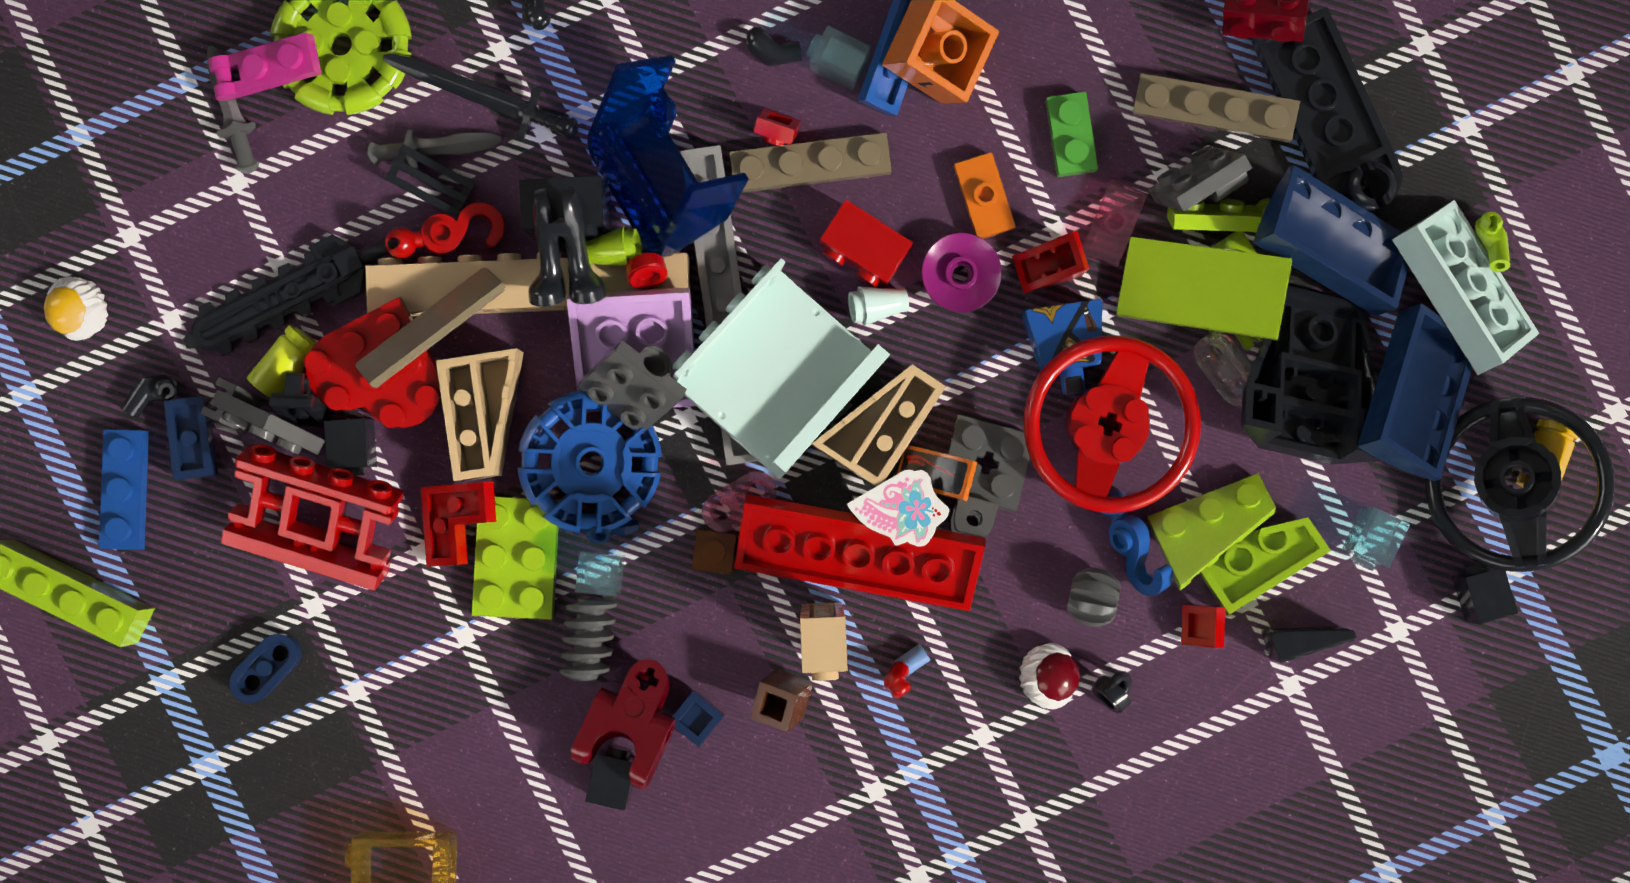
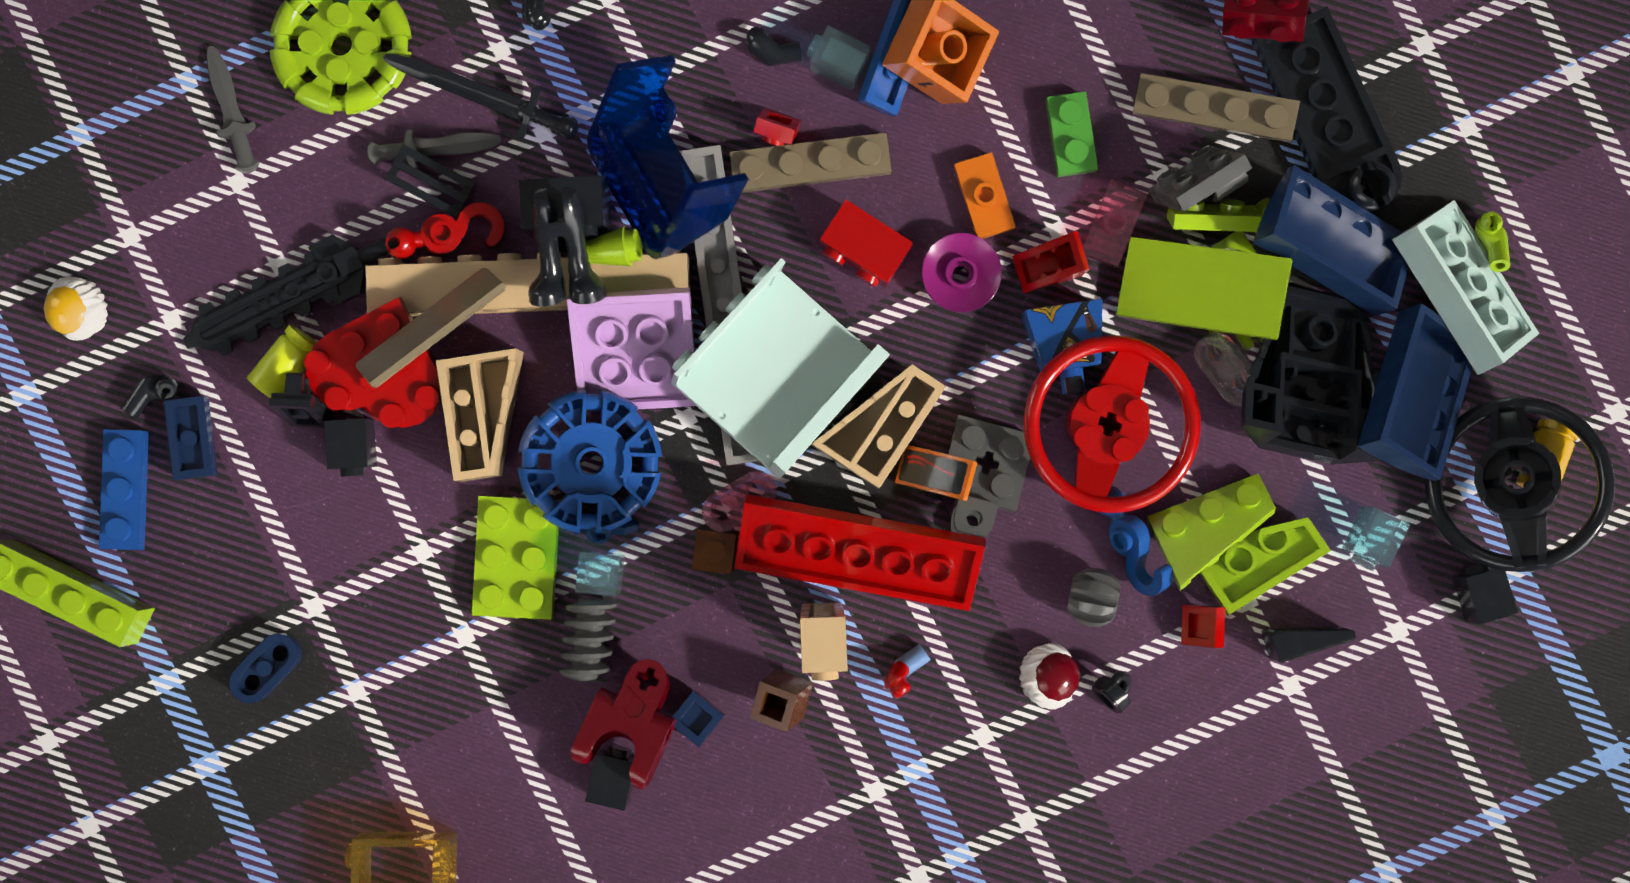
dark grey plate [200,377,325,455] -> none
dark pink plate [208,32,322,101] -> none
red fence [221,444,404,591] -> none
red plate [420,481,496,567] -> none
dark grey plate [577,340,687,434] -> none
red tile [625,253,668,290] -> none
sticker [847,470,949,547] -> none
light aqua cone [848,286,909,326] -> none

